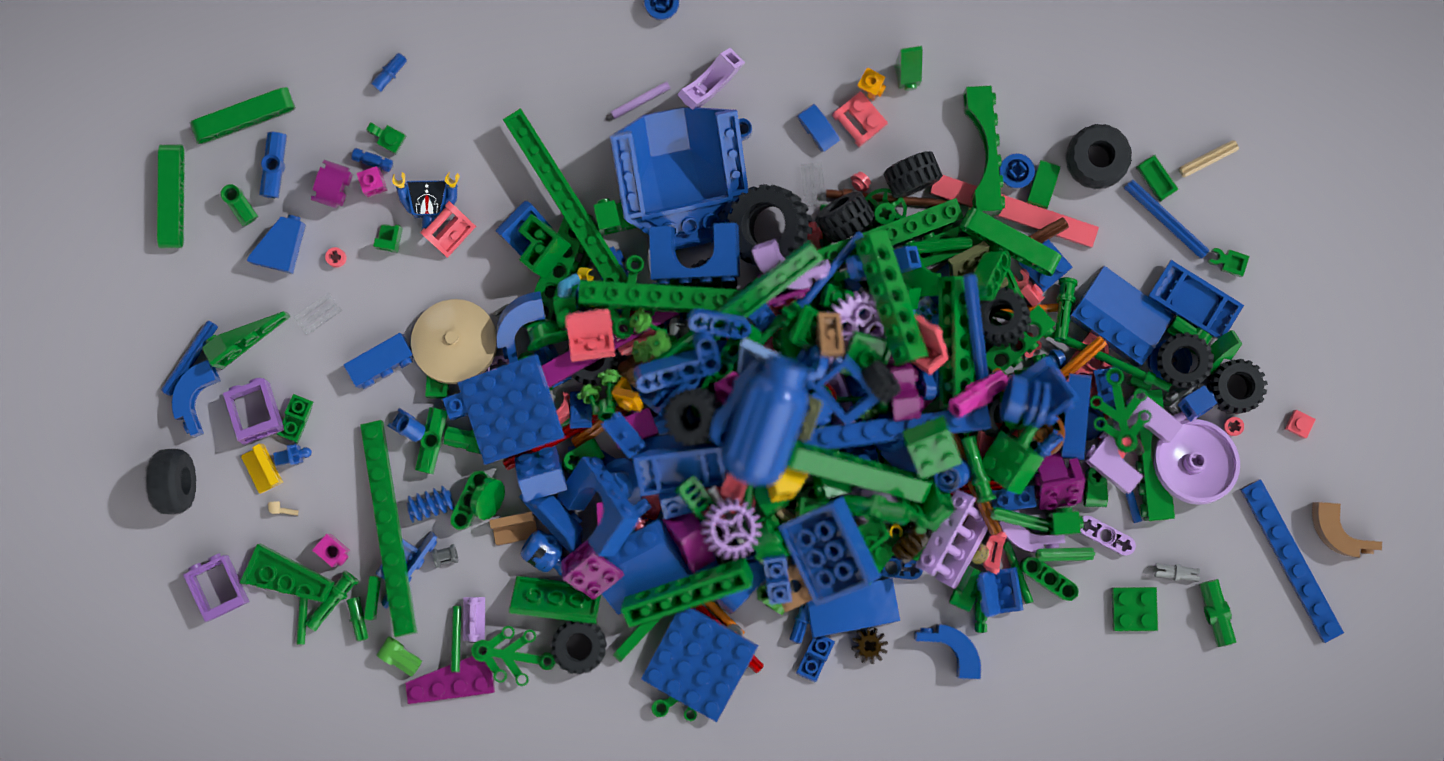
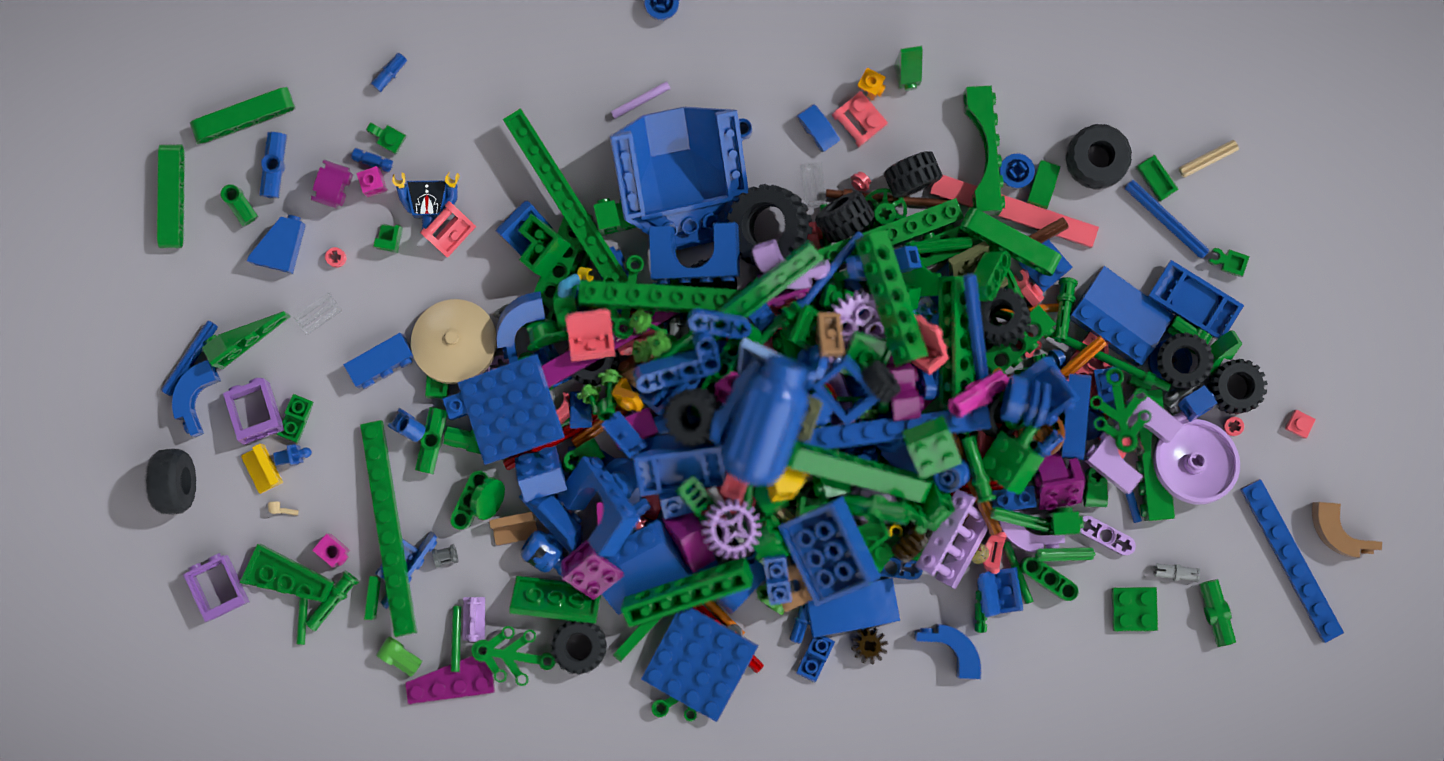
green axle [346,597,368,641] -> none
blue piece [407,486,455,523] -> none
lavender arch [677,48,745,110] -> none
green piece [949,566,983,612] -> none

